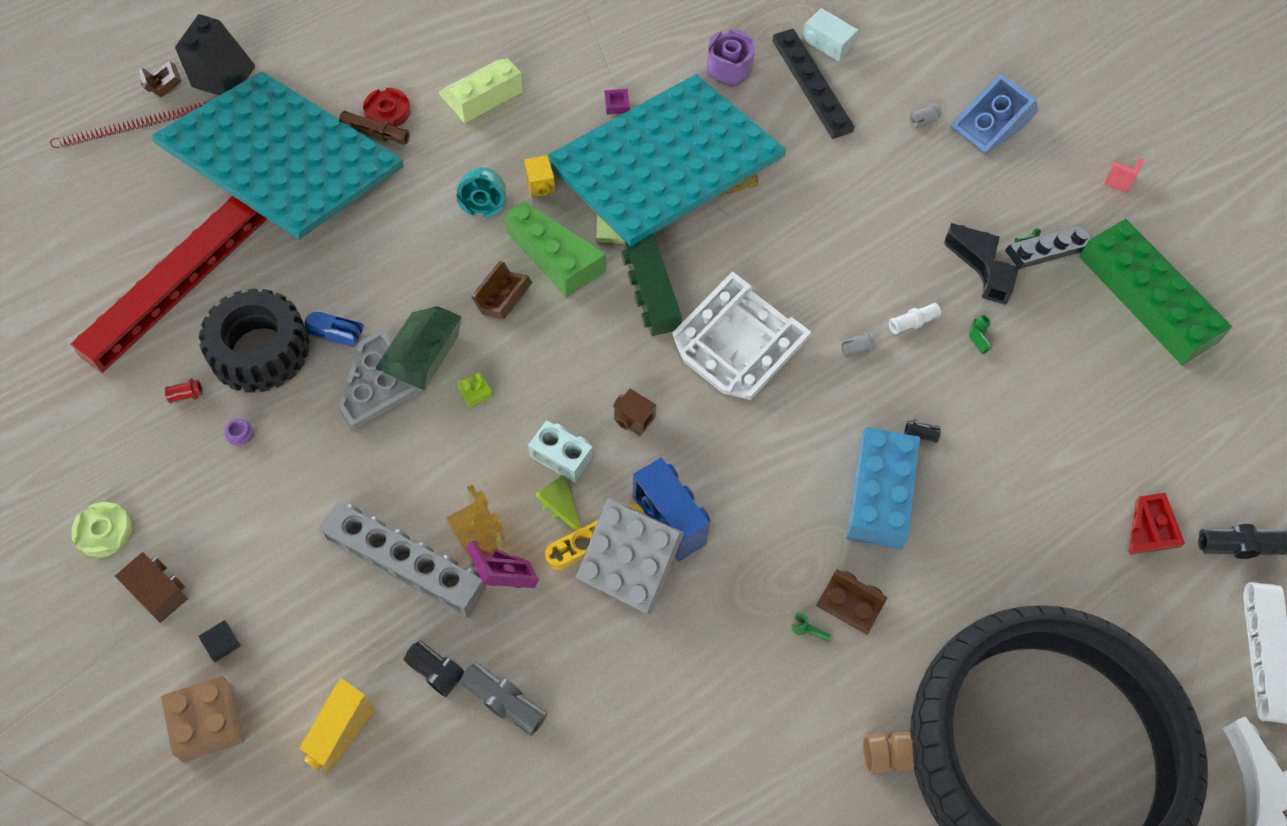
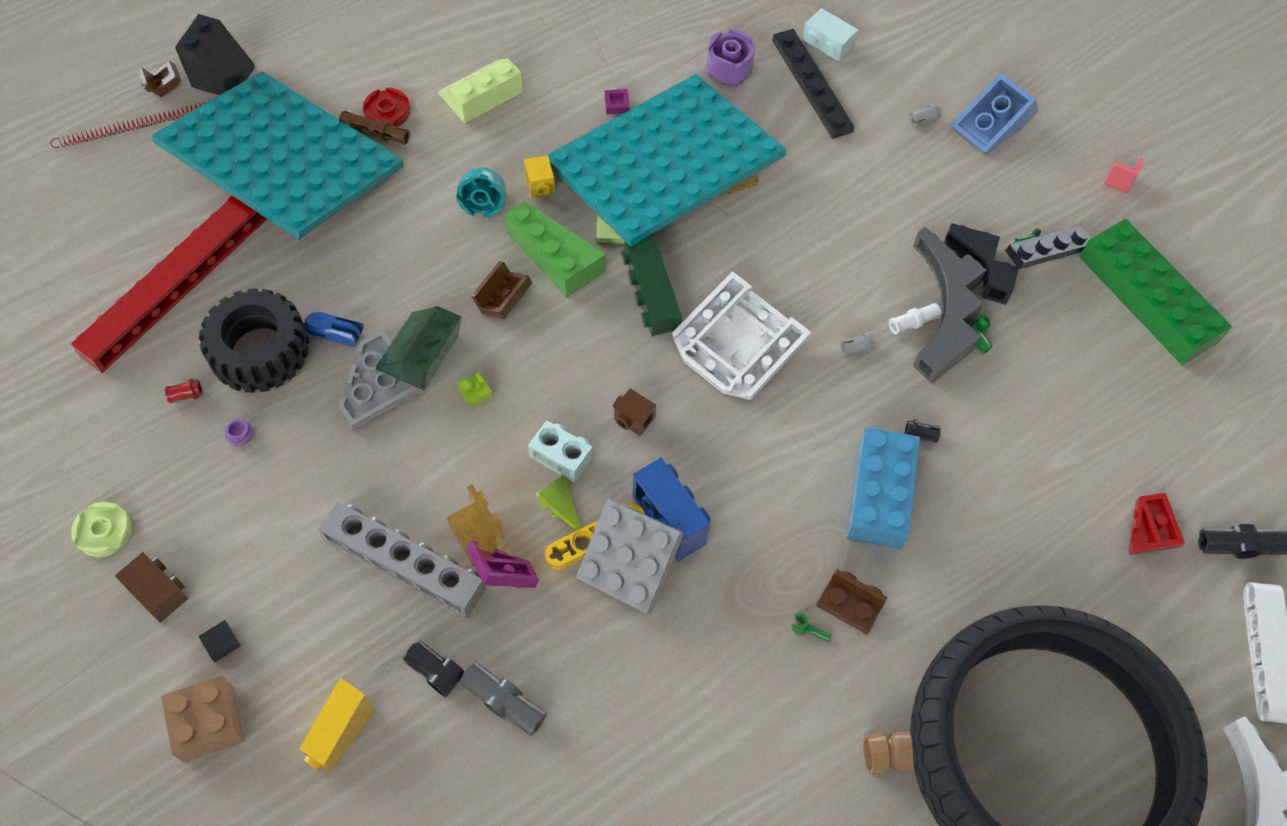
none -> dark grey arch [913,227,986,384]

